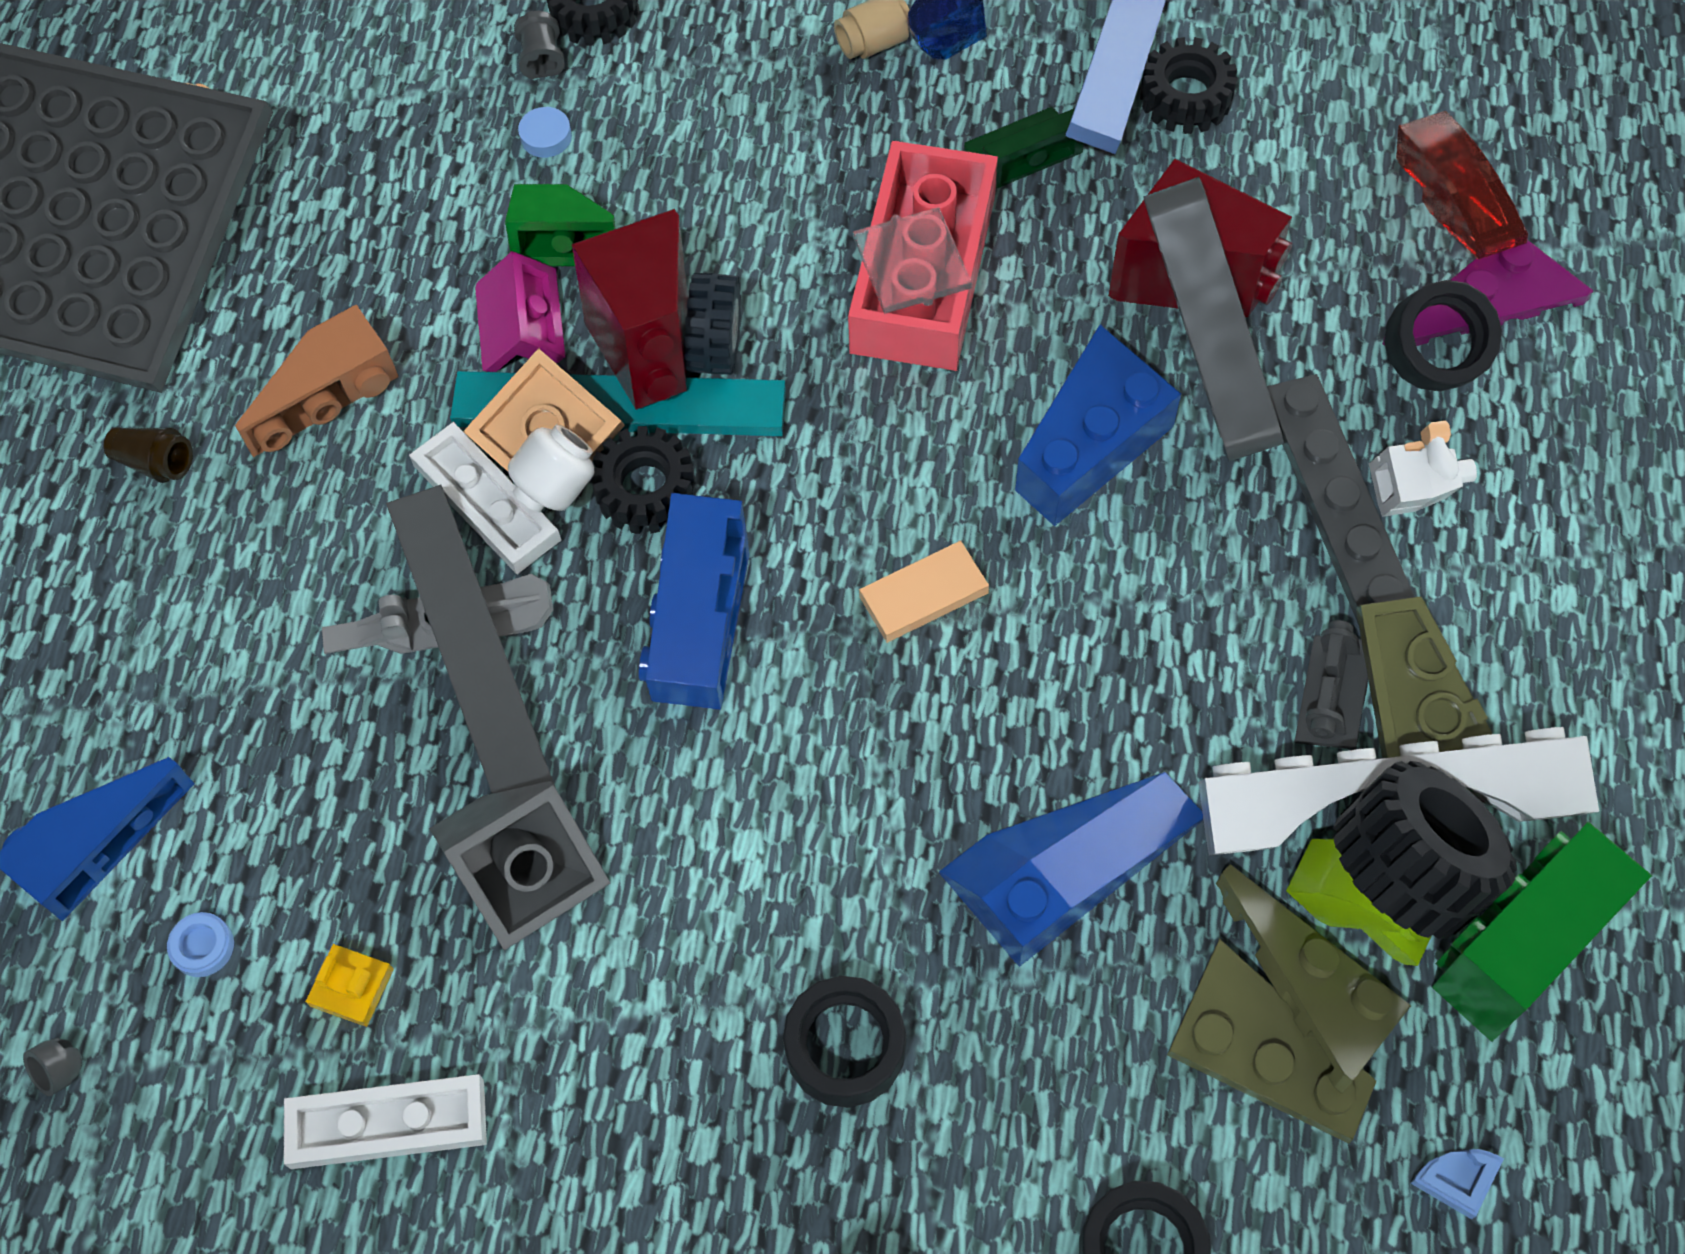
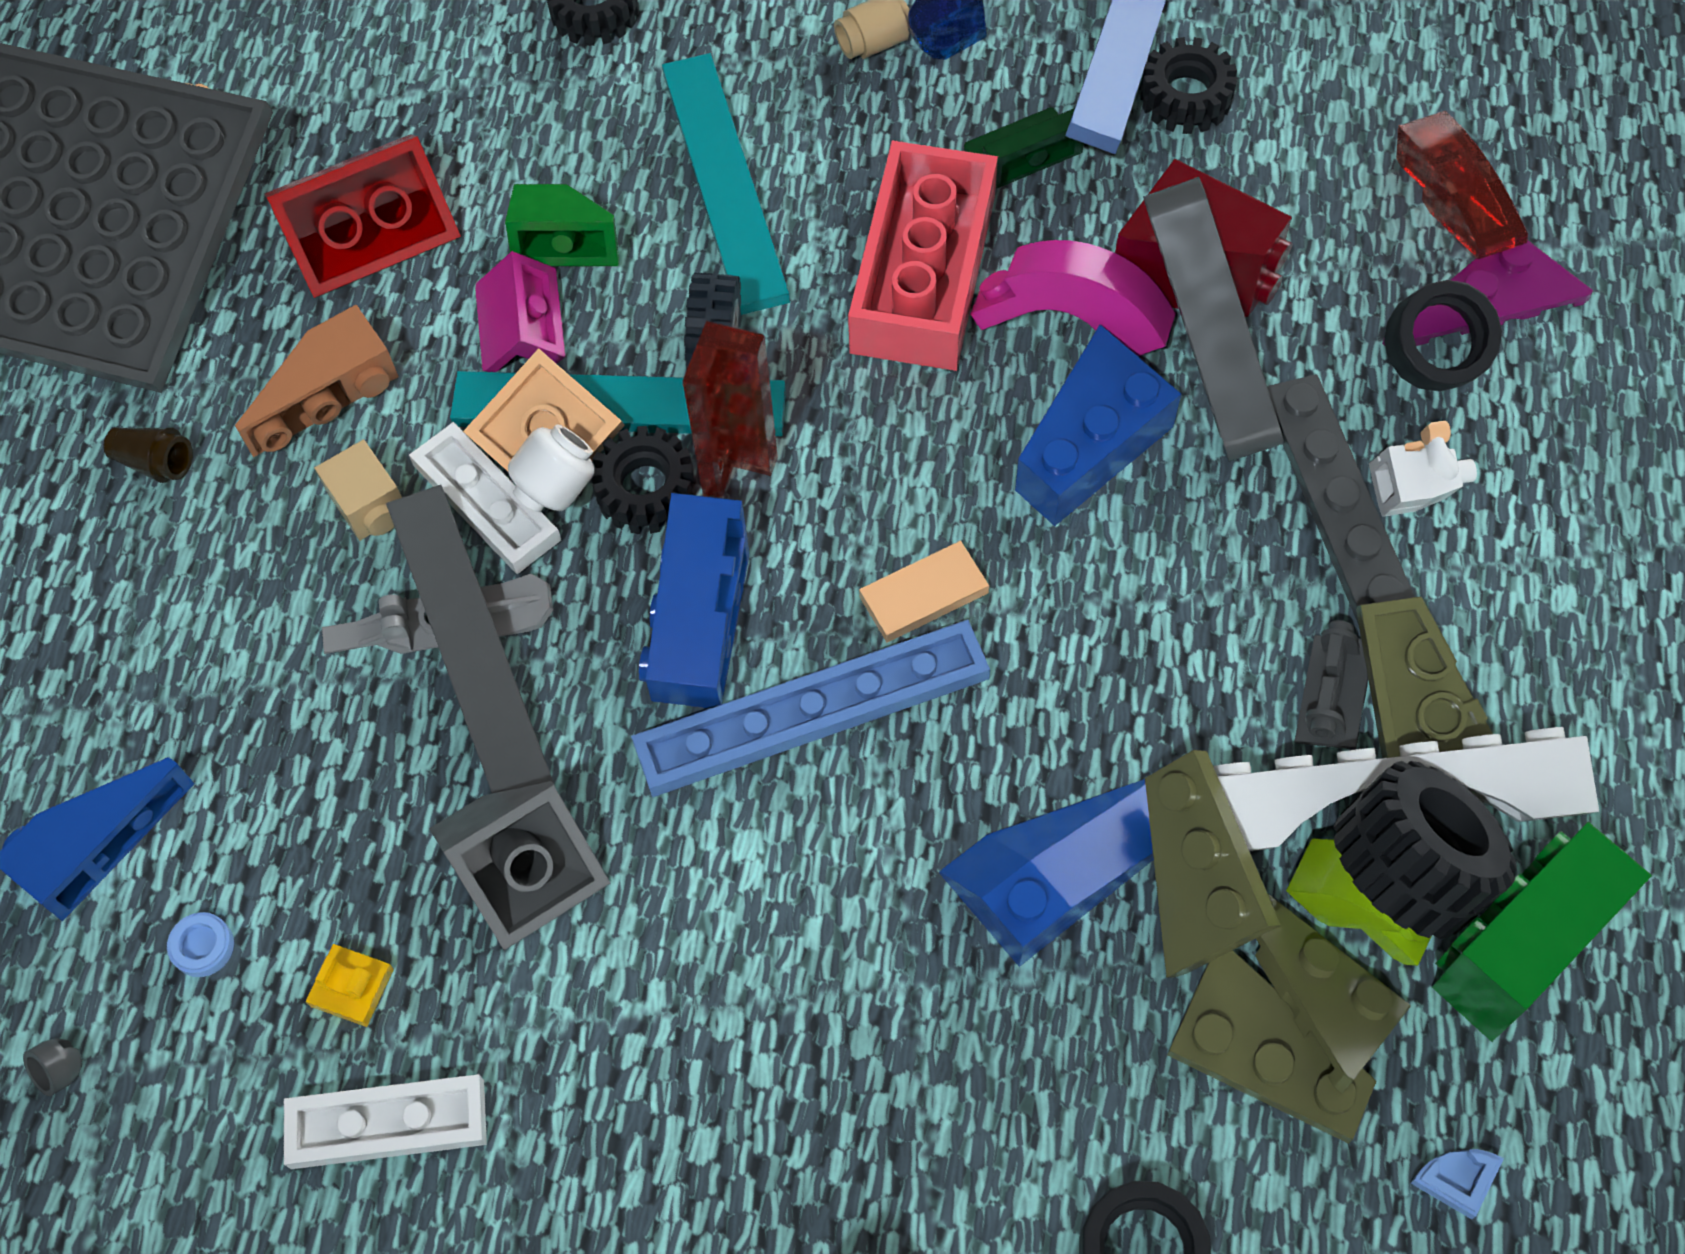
dark grey bush [514,10,565,79] -> none
light blue tile [518,107,572,158] -> none
dark red slope [572,209,688,410] -> none
black tyre [782,975,906,1108] -> none
clear piece [853,207,972,314] -> none
none -> red slope [264,134,461,298]
none -> tan brick [314,439,402,541]
none -> medium blue plate [631,619,990,798]
none -> teal tile [662,53,790,315]
none -> clear red fence [683,321,778,498]
none -> dark pink arch [970,240,1175,356]
none -> olive wing [1145,750,1281,978]

